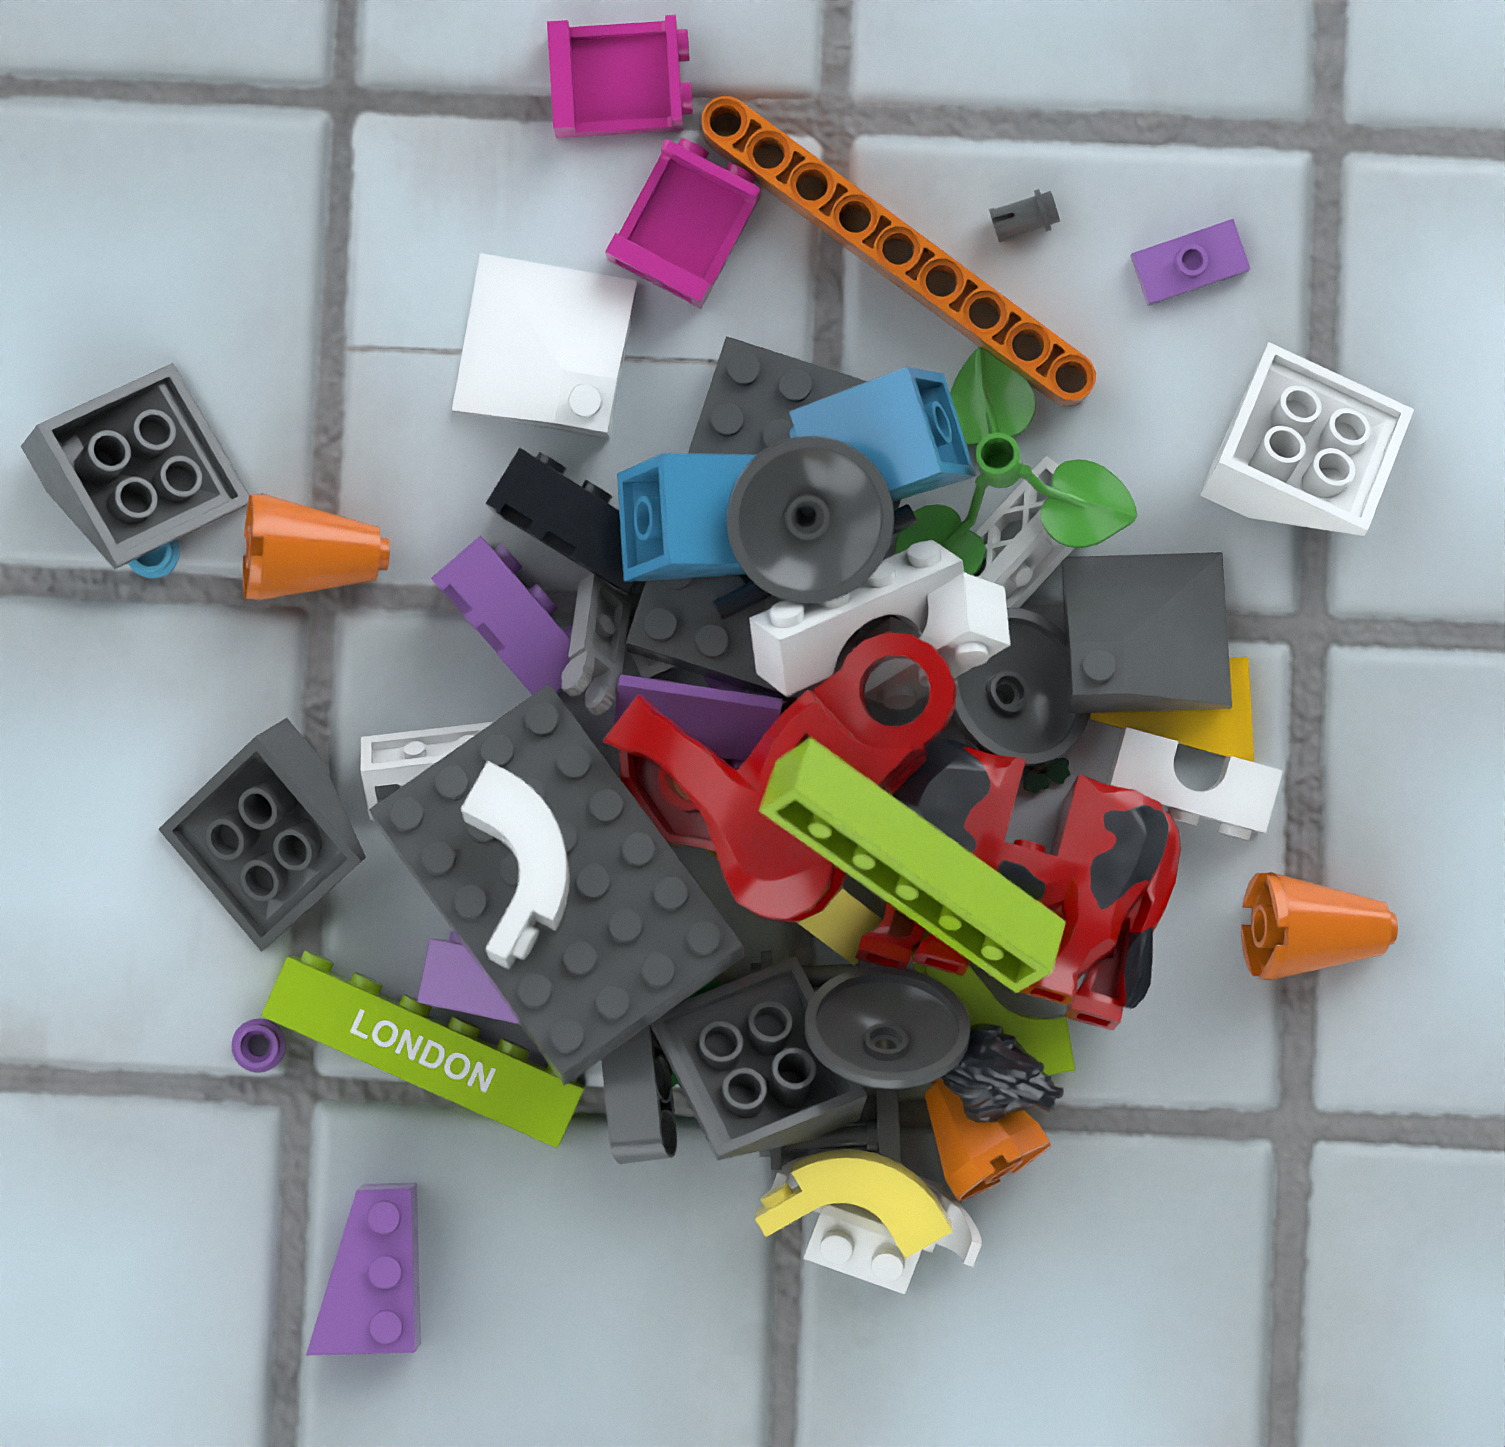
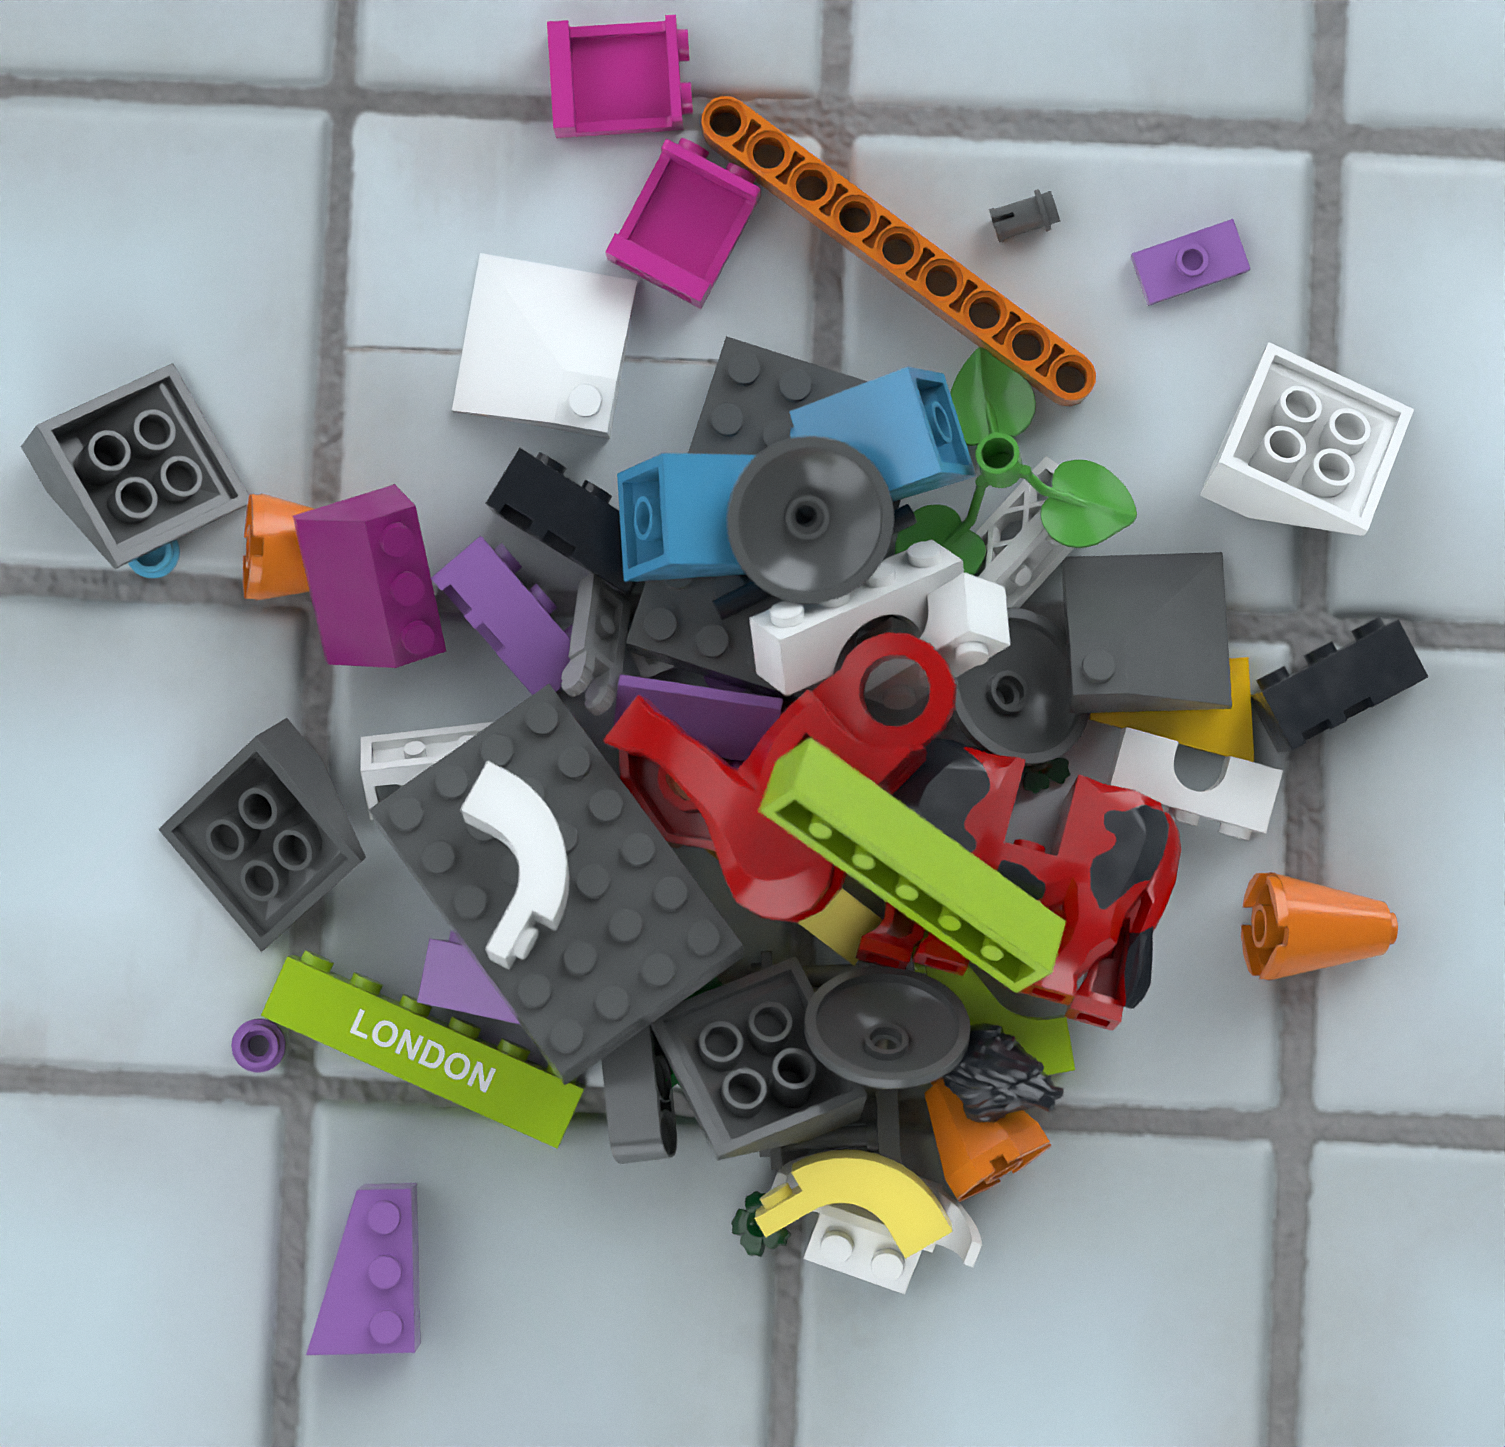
none -> magenta slope [293,484,447,668]
none -> dark green plant [731,1191,791,1257]
none -> black wedge [1251,616,1429,753]

